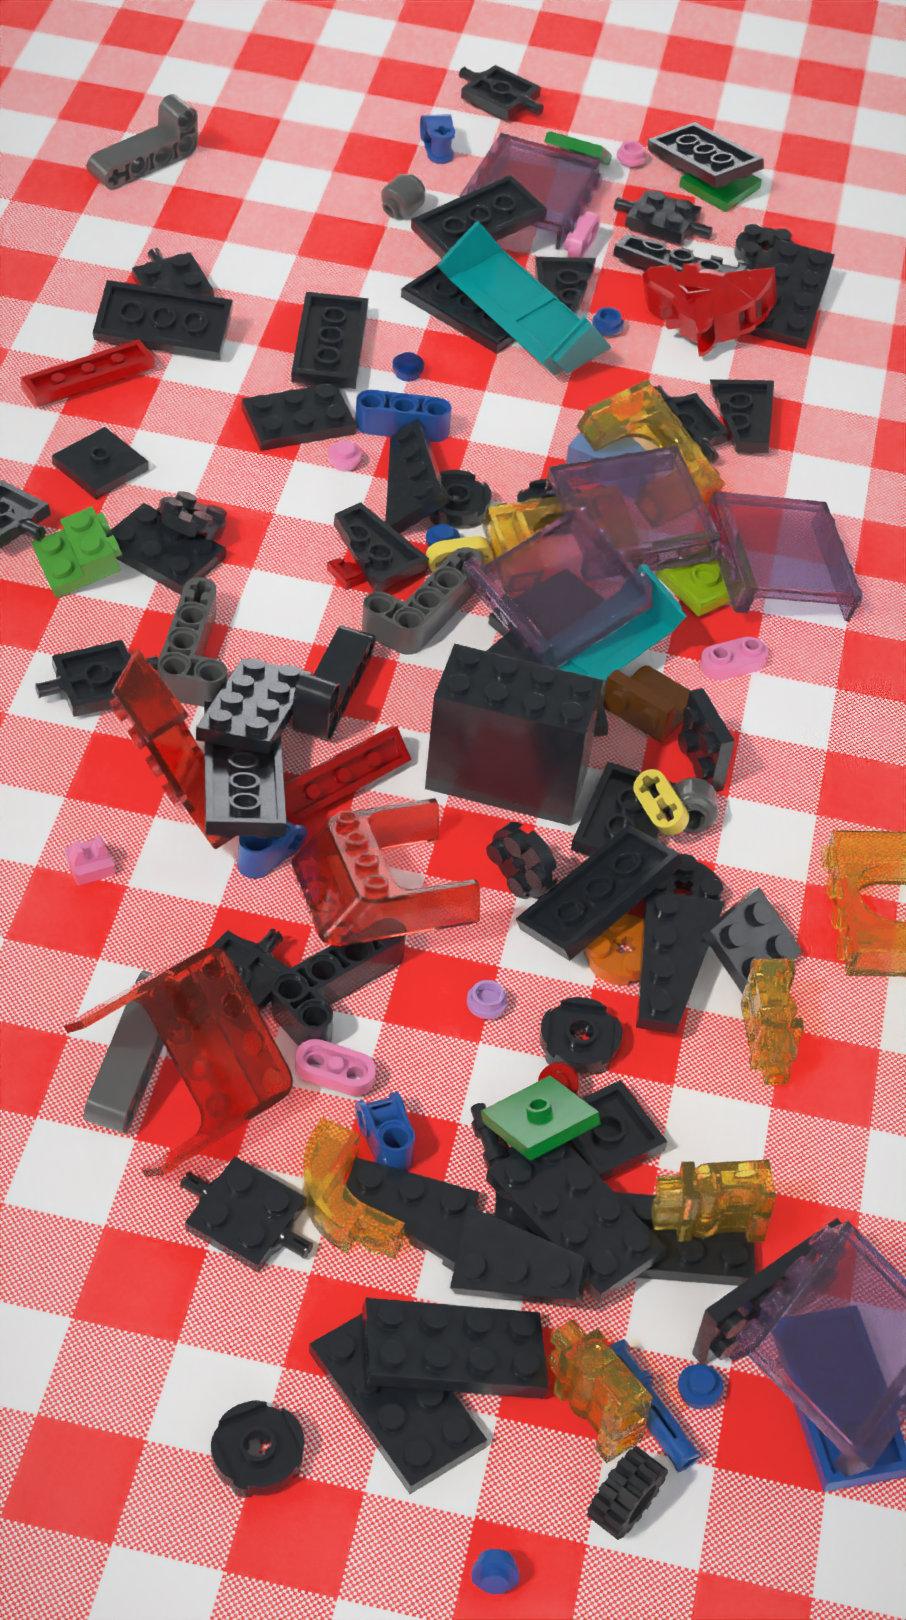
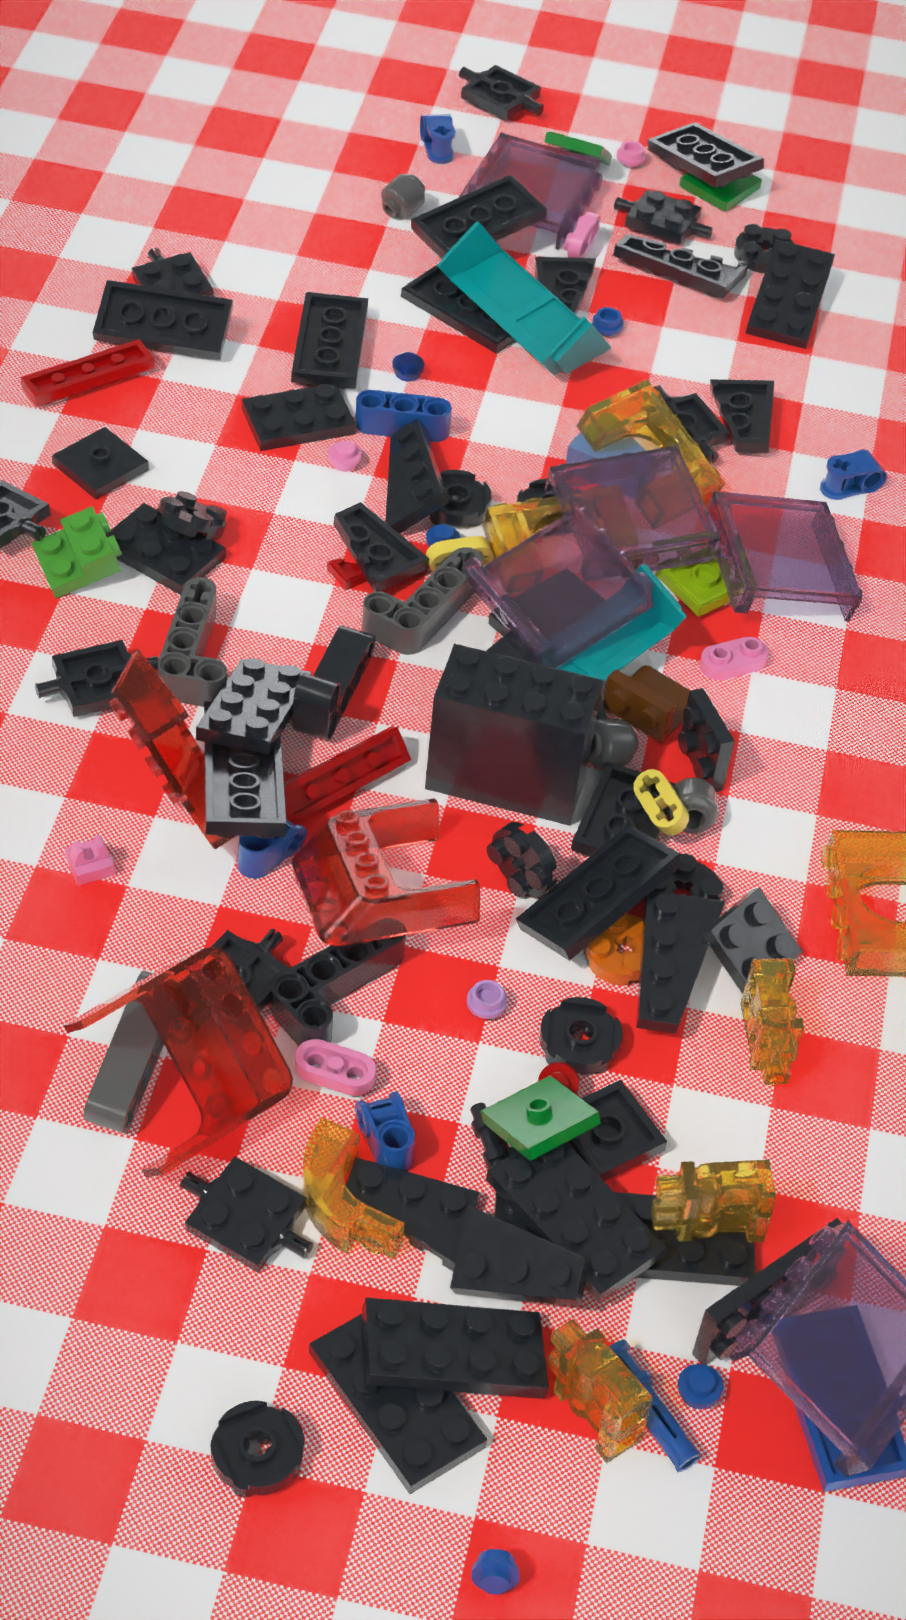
dark grey beam [86,94,198,190] -> none
black tyre [586,1446,668,1540] -> none
red animal [642,262,777,357] -> none
none -> dark grey head [589,719,638,768]
none -> blue piece [819,449,887,500]

